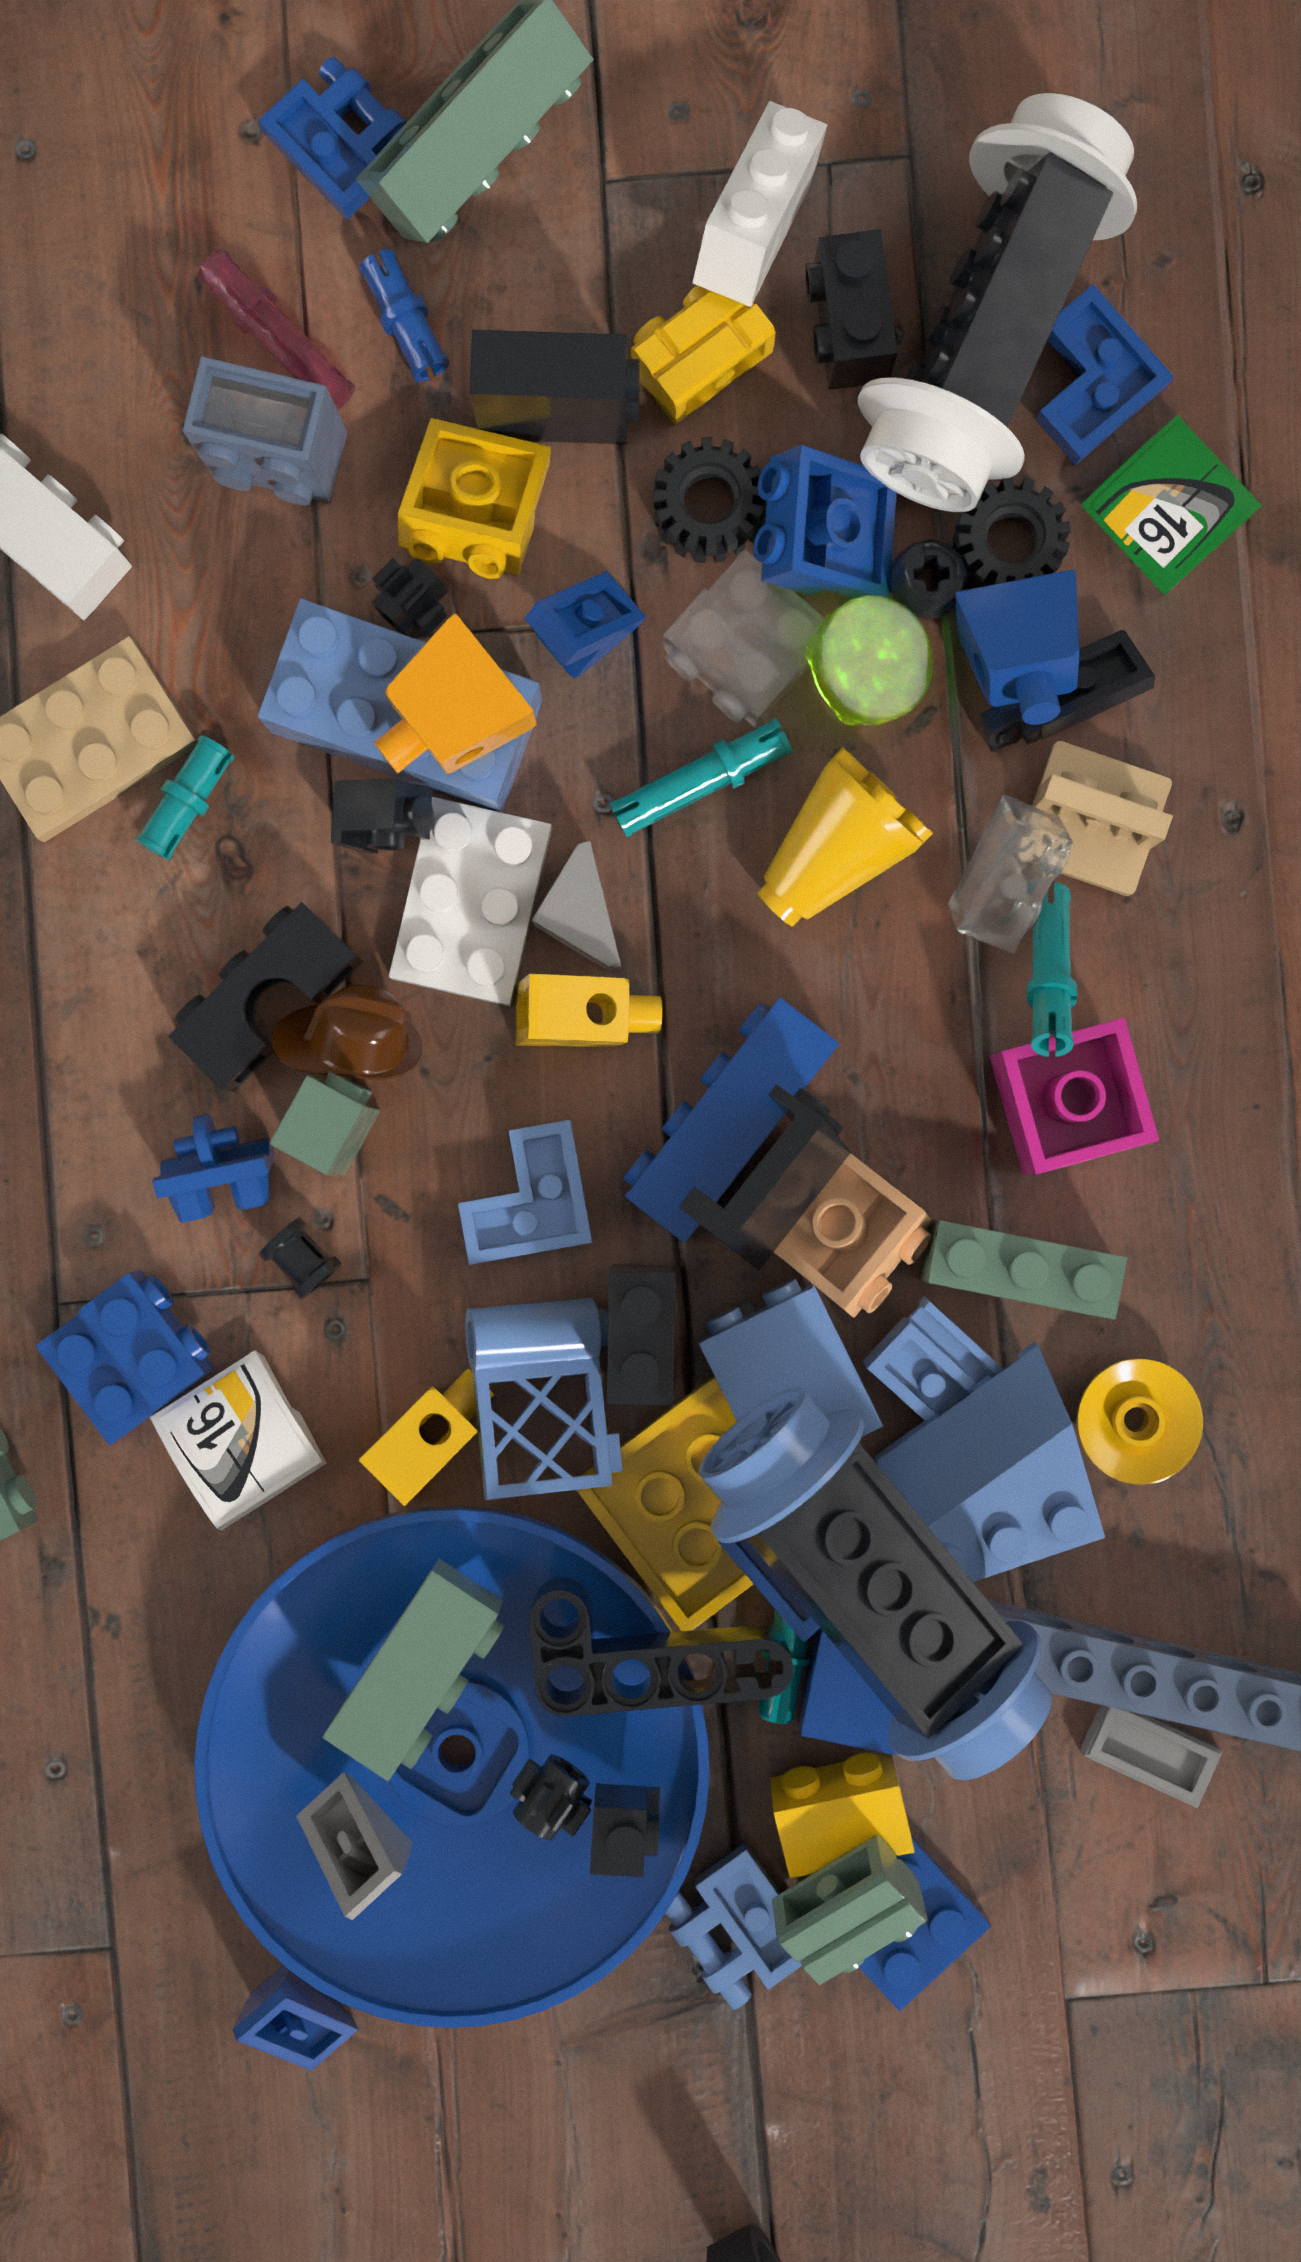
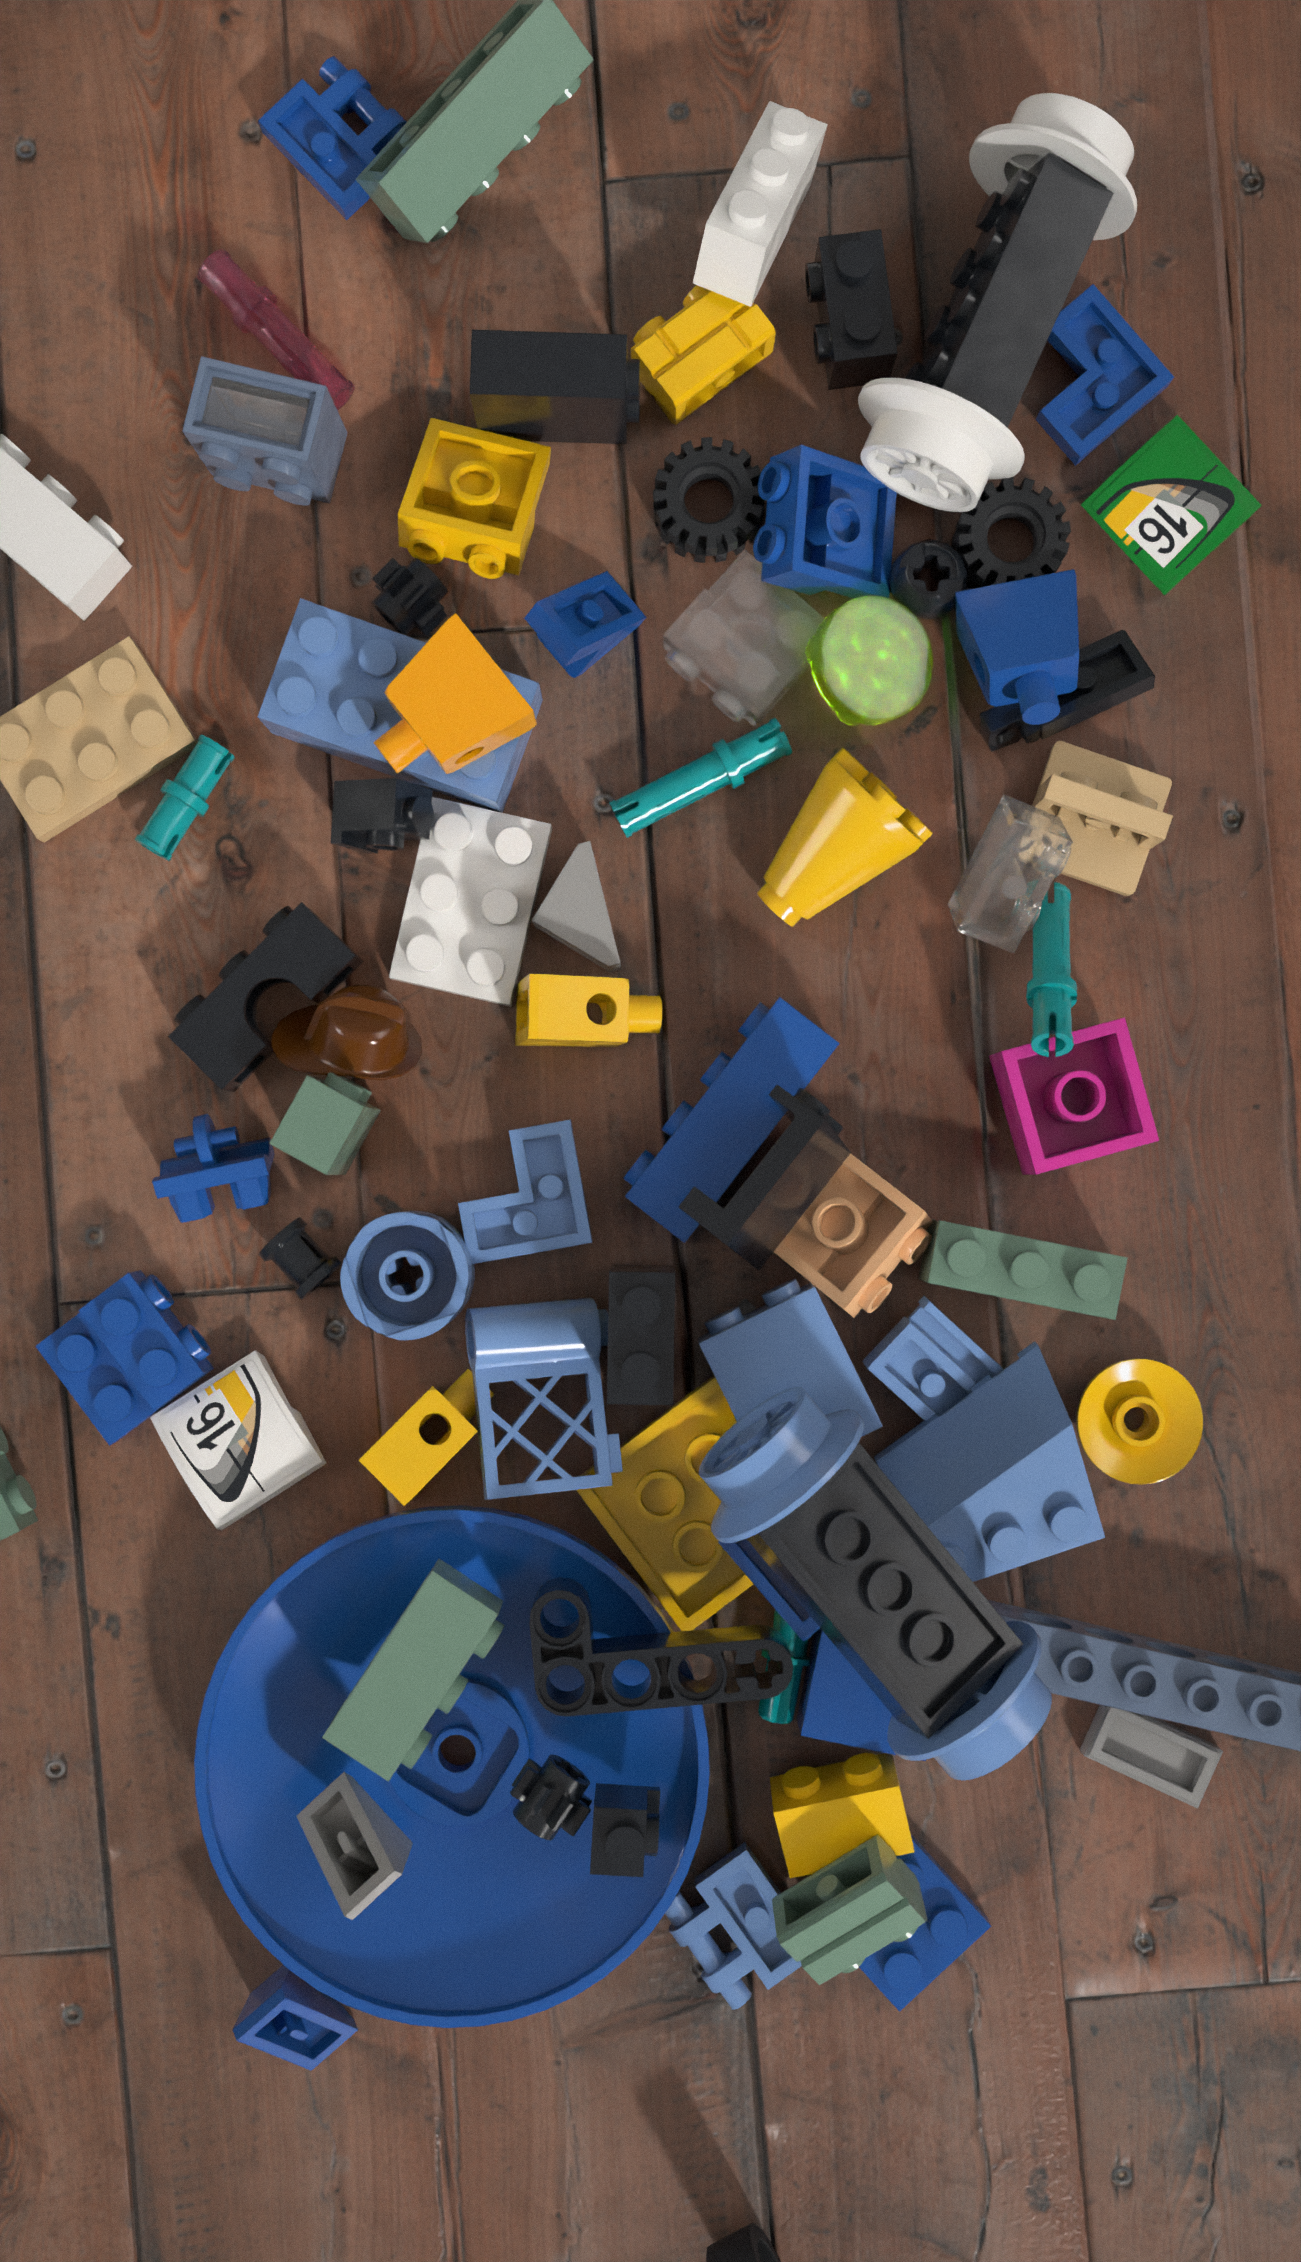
blue pin [359,249,450,382] -> none
none -> medium blue brick [340,1211,475,1340]

